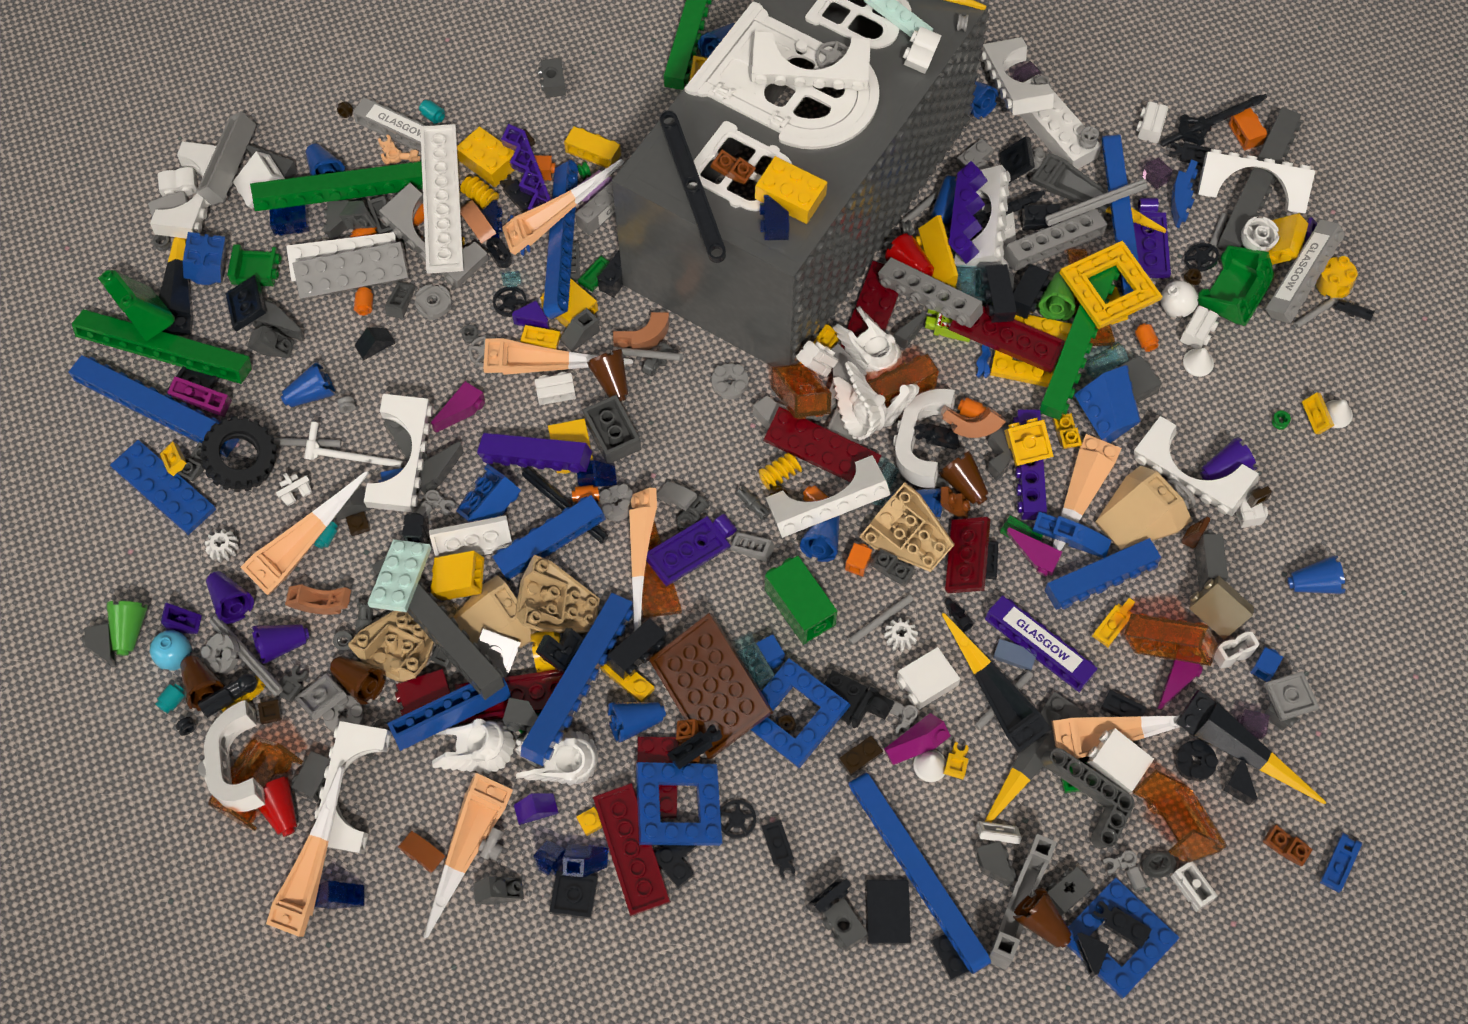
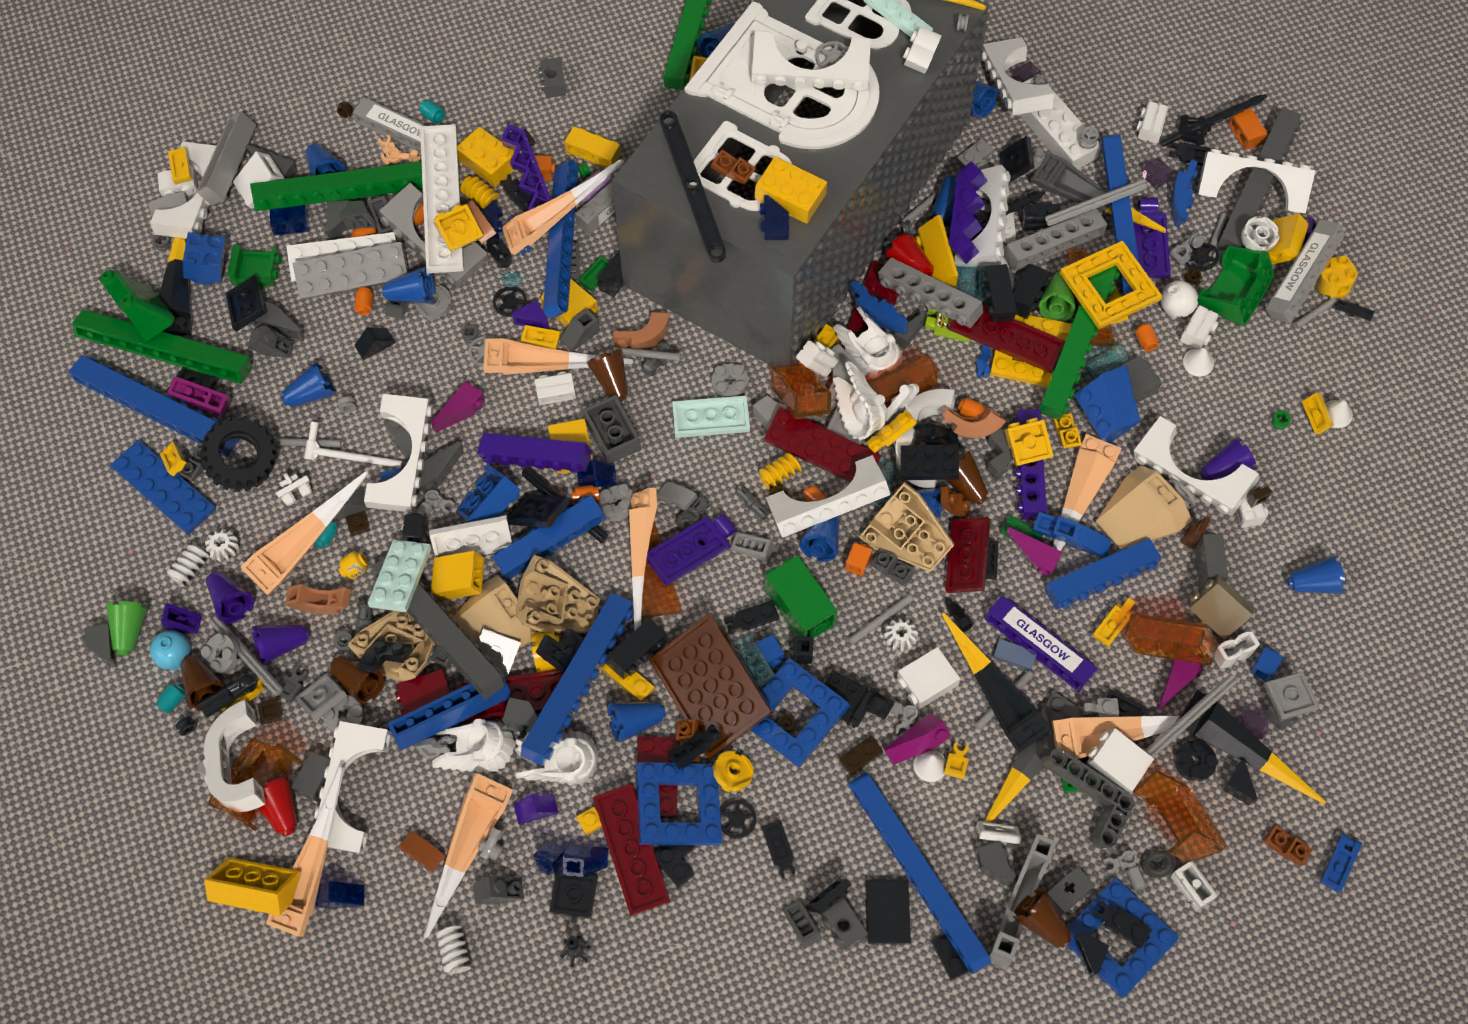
none -> white piece [167,544,210,587]
none -> yellow plate [168,147,192,185]
none -> yellow slope [204,857,301,916]
none -> yellow head [338,551,369,580]
none -> black plate [357,640,413,673]
none -> blue cone [382,267,435,304]
none -> light grey plate [415,736,454,759]
none -> yellow plate [433,204,483,253]
none -> white piece [436,926,471,974]
none -> black plate [507,494,570,528]
none -> black piece [560,936,591,967]
none -> light aqua plate [672,395,750,438]
none -> yellow plate [712,751,754,792]
none -> black plate [724,600,780,634]
none -> dark grey slope [782,899,822,949]
none -> black brick [793,636,814,664]
none -> blue slope [850,280,908,334]
none -> yellow hinge [866,409,917,453]
none -> black plate [900,444,959,481]
none -> light grey plate [1082,698,1119,717]
none -> light grey axle [1145,674,1238,758]
none -> light grey piece [1169,232,1205,265]

